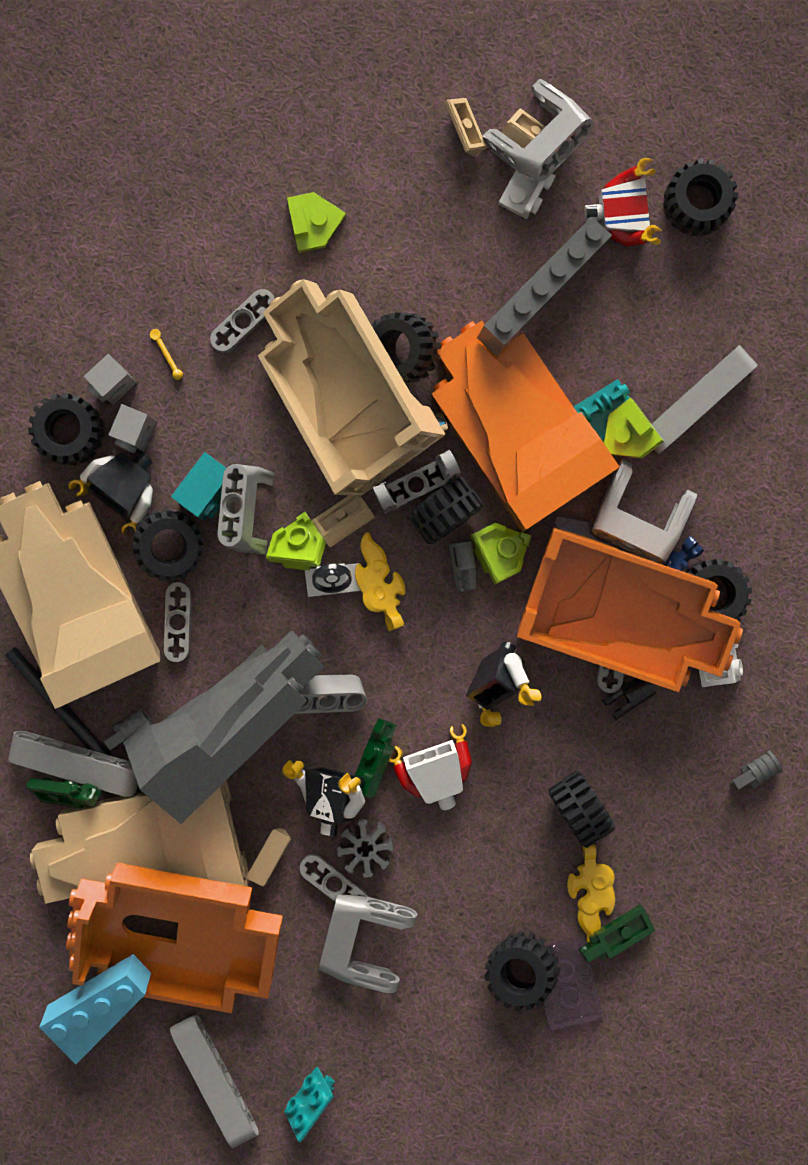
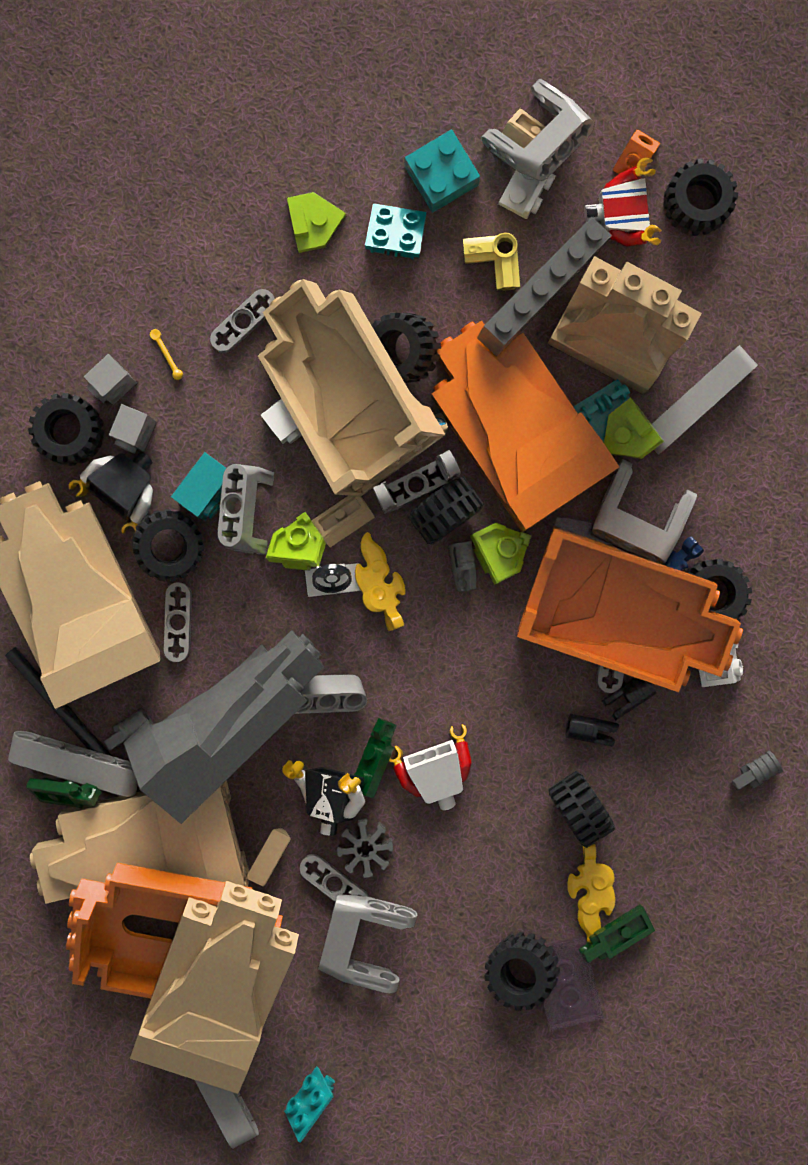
medium azure wedge [39,954,151,1064] -> none
tan slope [445,98,487,157] -> none
black torso [466,642,541,727] -> none
none -> tan panel [130,881,299,1094]
none -> white brick [261,399,301,444]
none -> hinge [365,204,427,260]
none -> teal brick [404,129,480,213]
none -> light yellow piece [463,233,520,291]
none -> tan panel [548,256,702,394]
none -> black hinge [565,714,620,747]
none -> orange bracket [613,130,660,174]

